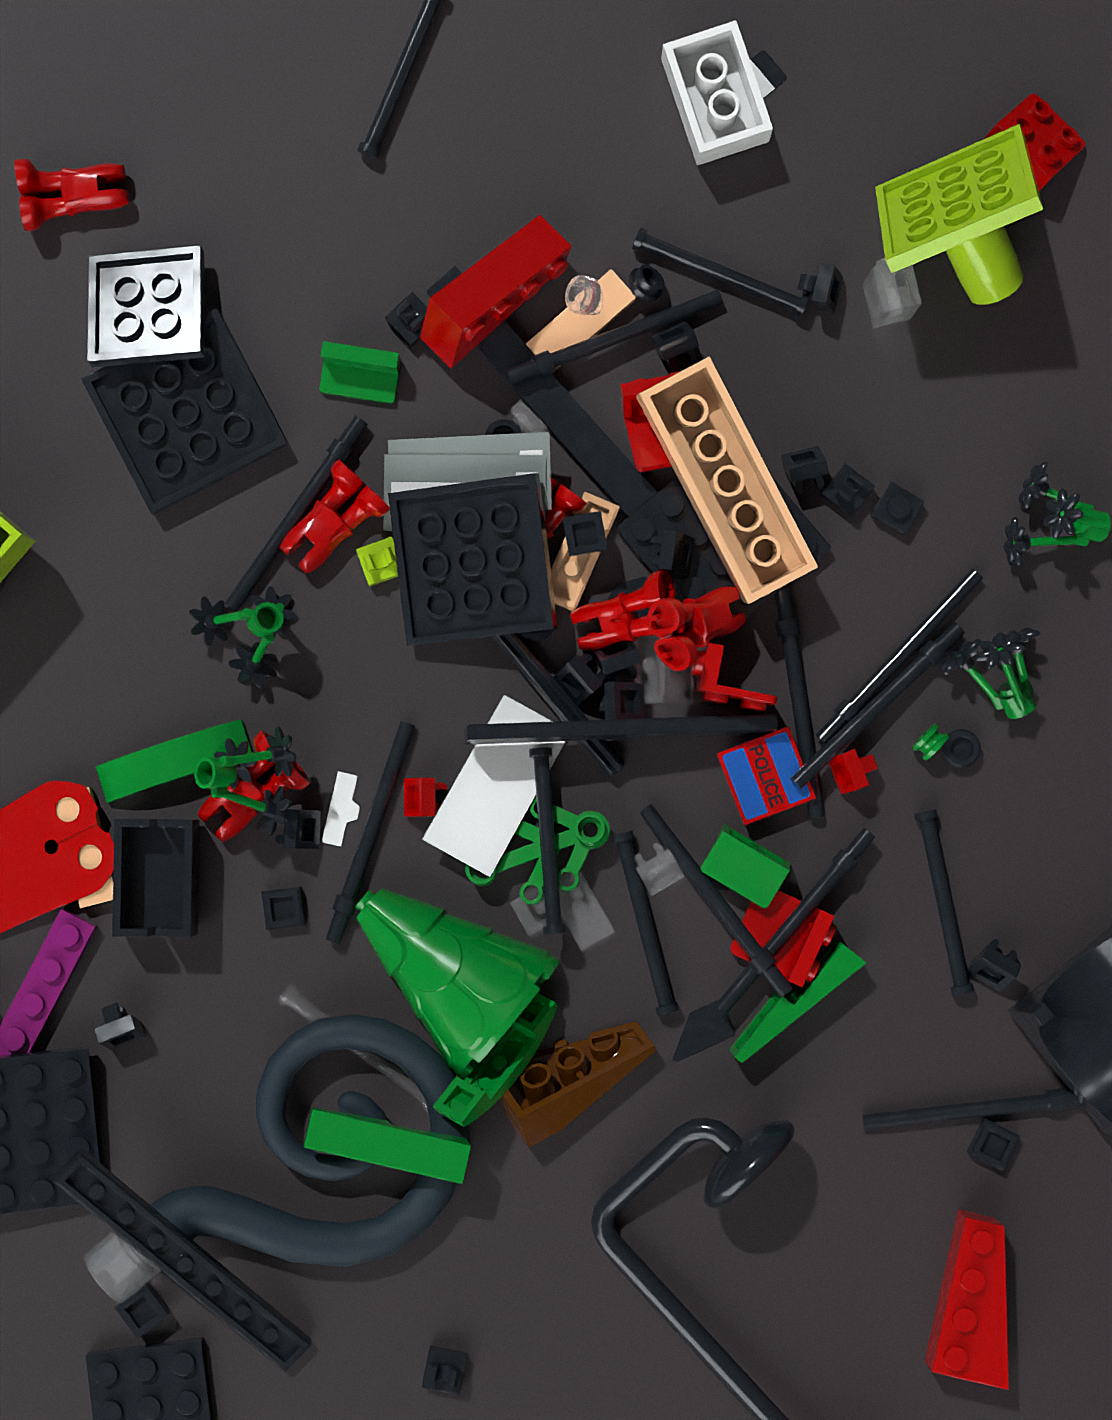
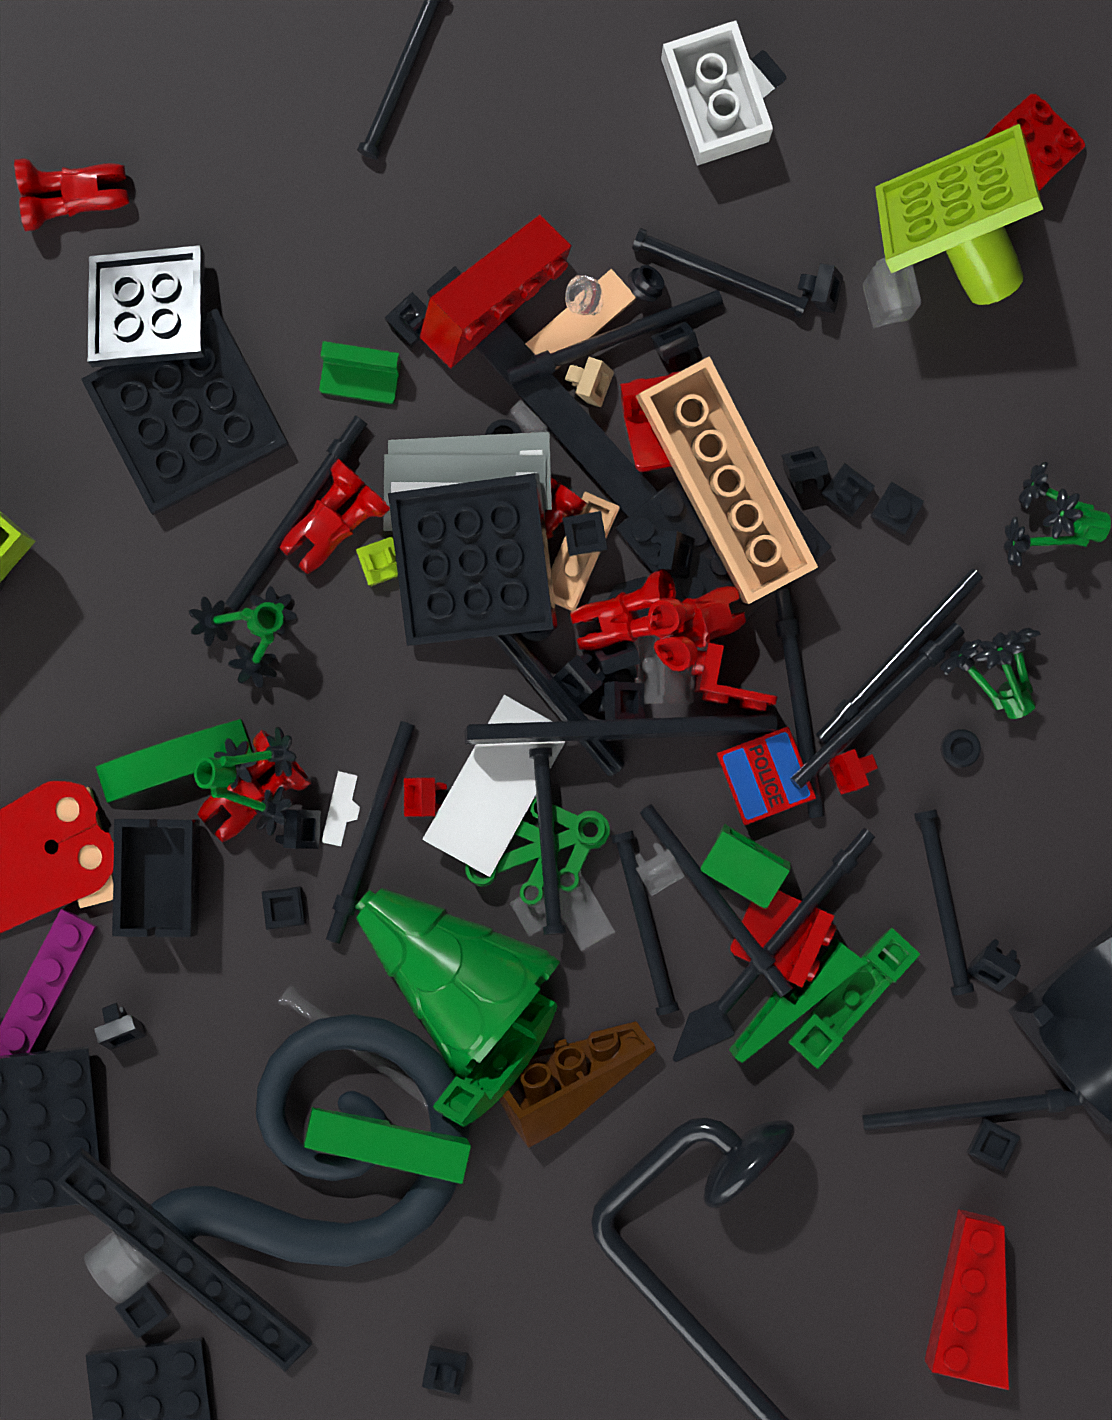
green bush [911,723,949,761] -> none
none -> tan tile [565,357,614,407]
none -> green slope [788,928,920,1069]

